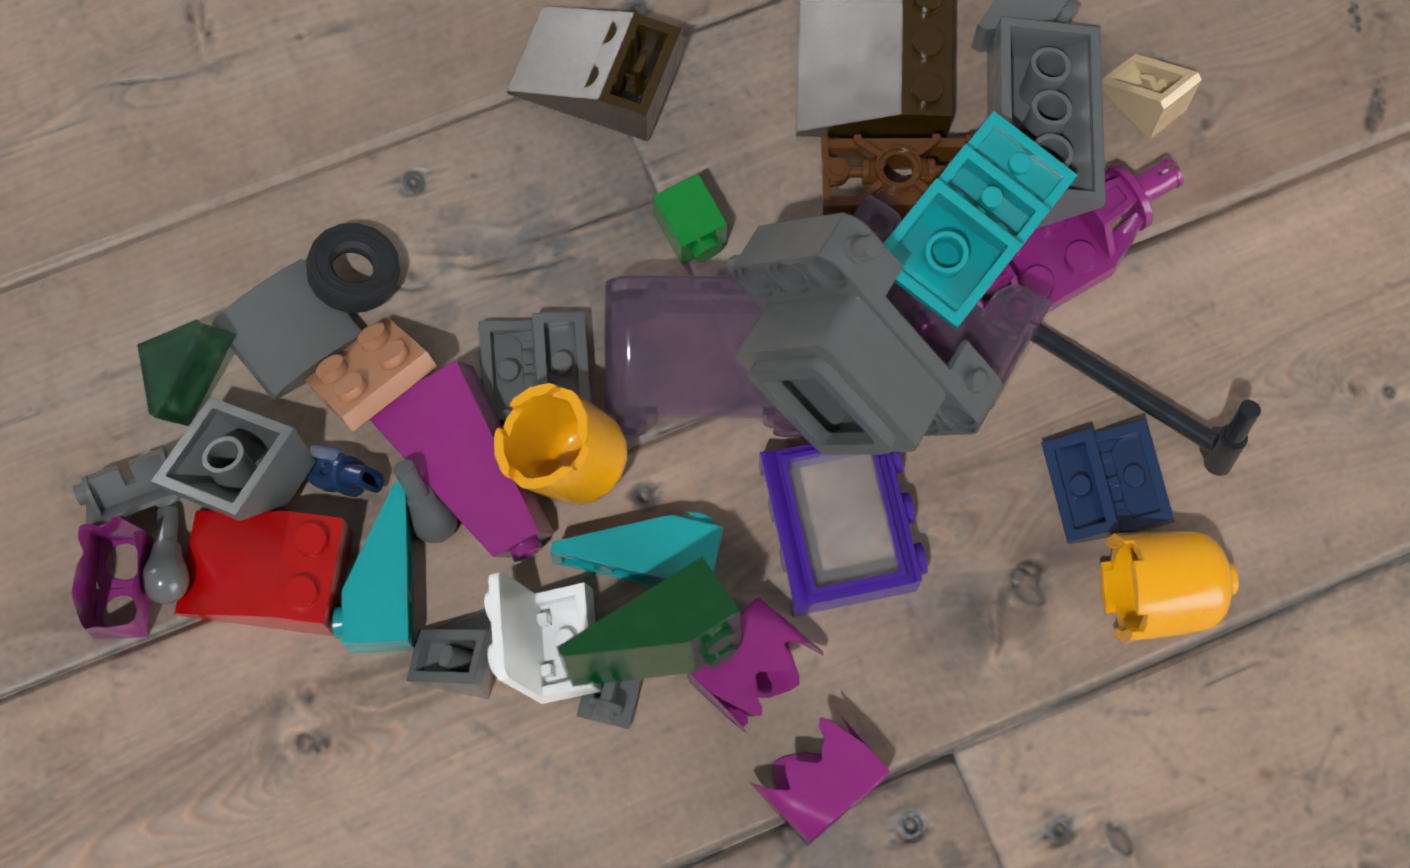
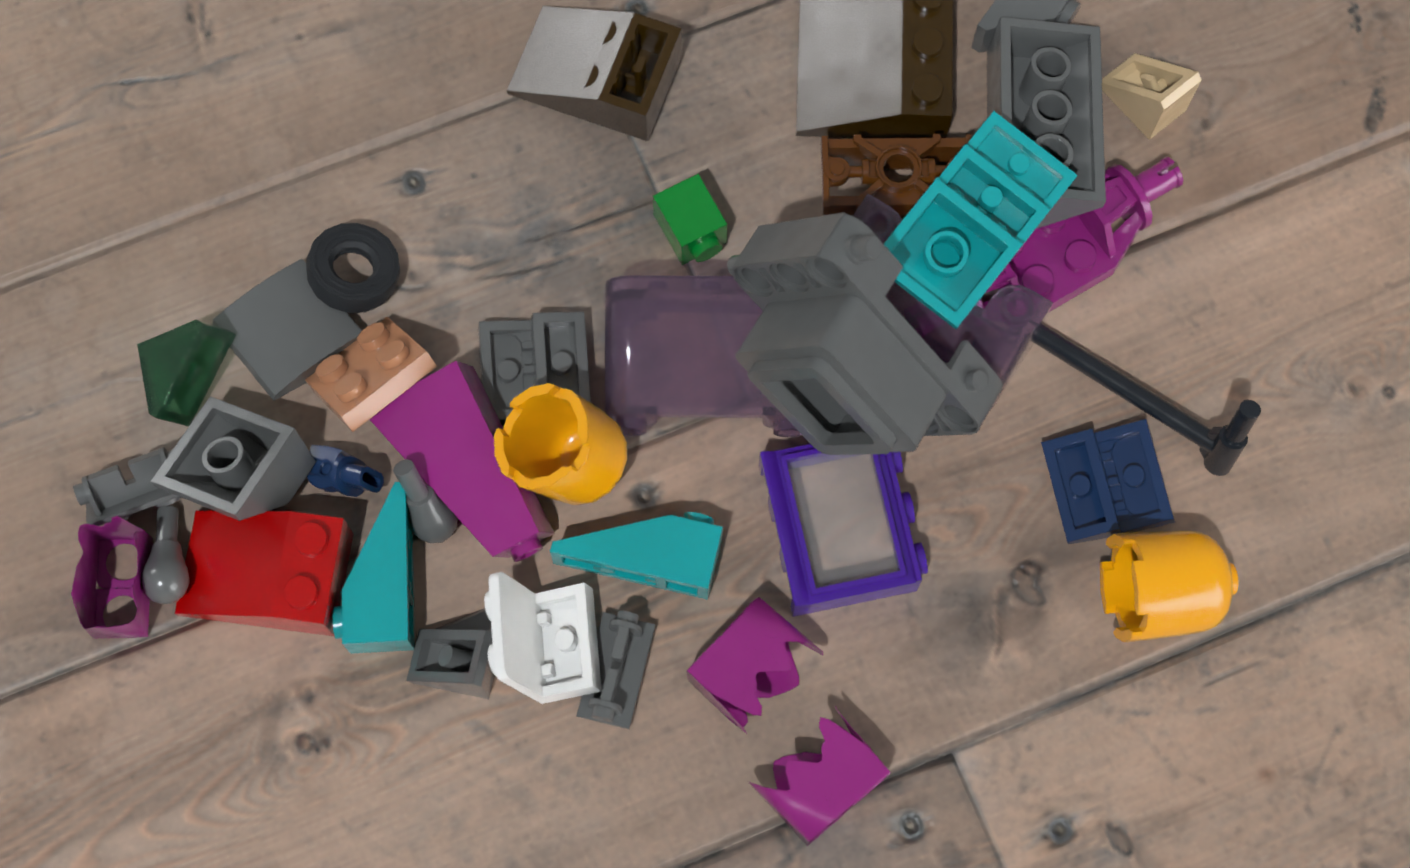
dark green slope [556,557,742,686] -> none

